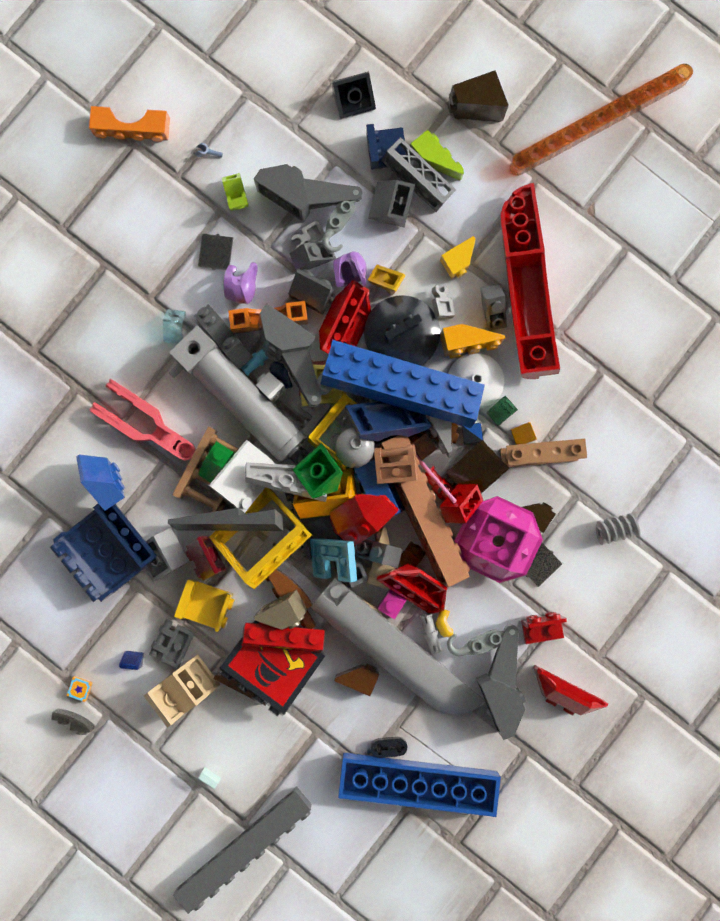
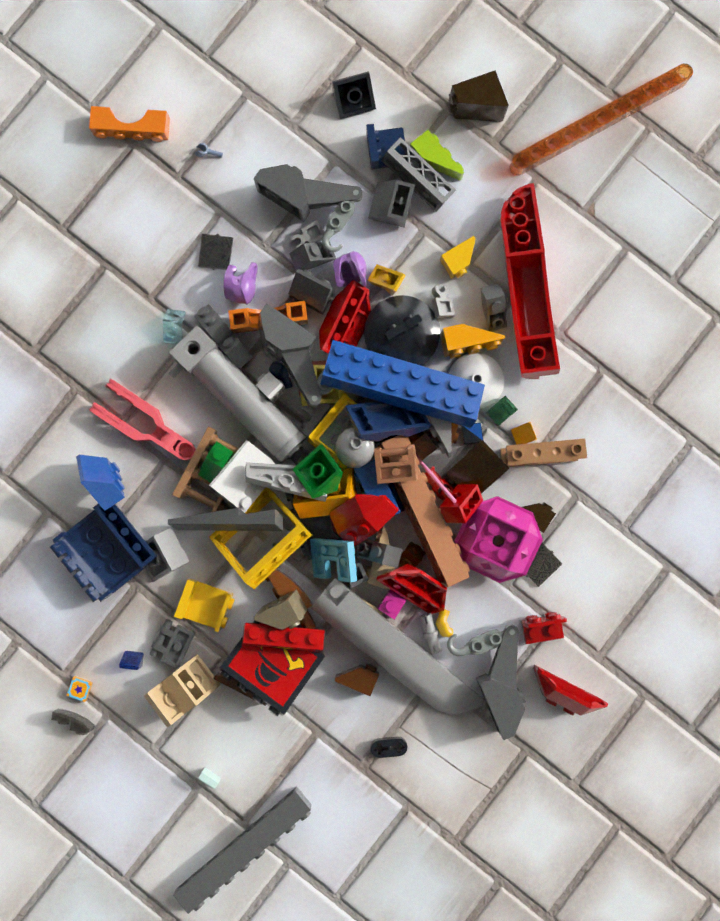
dark red slope [185,535,226,581] -> none
lime brick [222,173,249,211] -> none
medium azure pin [241,348,268,376] -> none
blue brick [338,753,501,817] -> none
light grey piece [596,513,640,545] -> none

